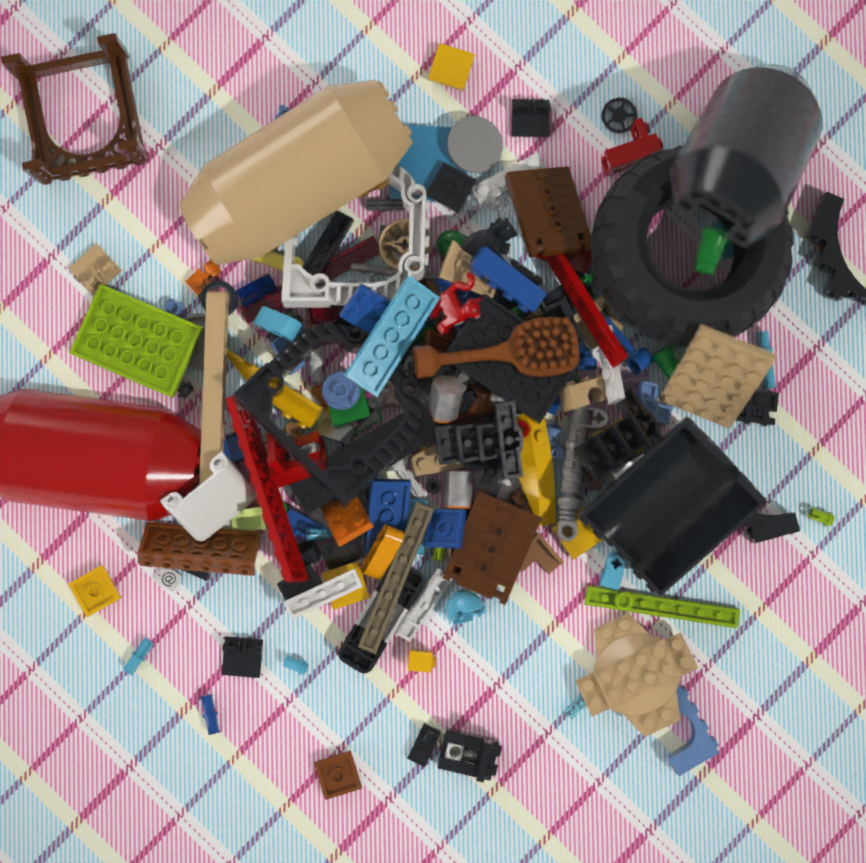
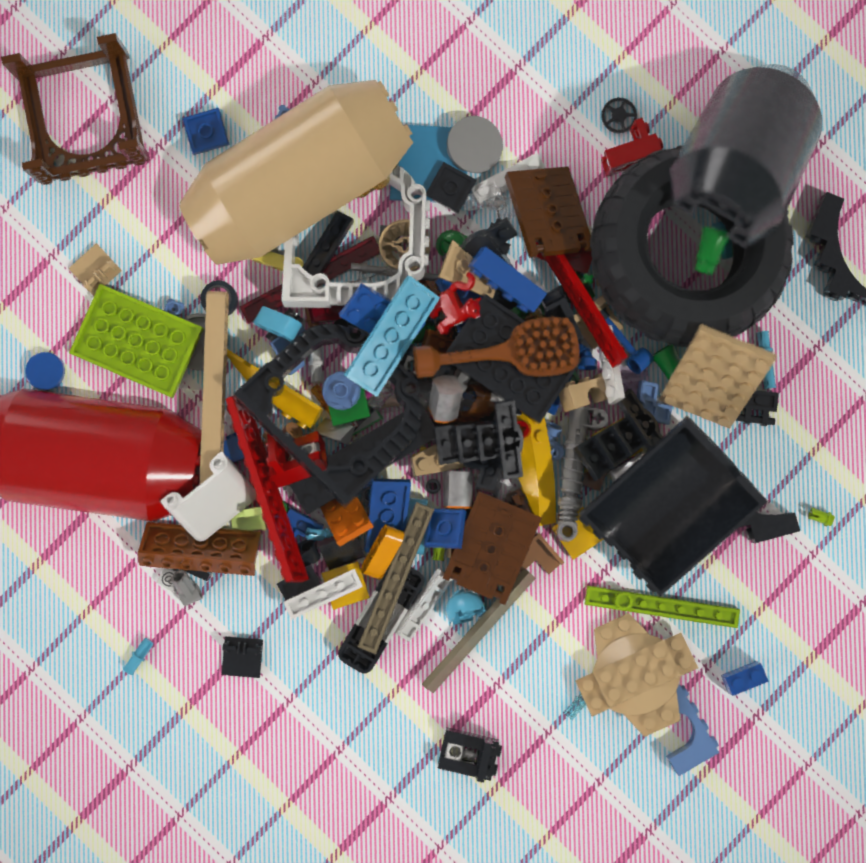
yellow plate [68,564,122,617] -> none
black plate [177,381,194,399] -> none
orange plate [185,260,222,296] -> none
blue pin [200,694,220,735] -> none
clear blue tile [236,273,278,307] -> none
medium azure pin [283,655,309,675] -> none
dark orange plate [314,750,363,800] -> none
dark grey axle [367,200,404,211] -> none
white piece [385,454,425,498] -> none
black hinge [407,723,441,767] -> none
yellow brick [408,649,436,673] -> none
yellow tile [428,43,475,91] -> none
black axle [510,259,542,286] -> none
black hinge [511,99,551,137] -> none
medium azure piece [599,551,625,590] -> none
none -> blue tile [25,352,65,390]
none -> light grey piece [171,570,203,606]
none -> blue plate [182,107,230,155]
none -> dark tan tile [422,569,536,693]
none -> blue brick [721,661,769,696]

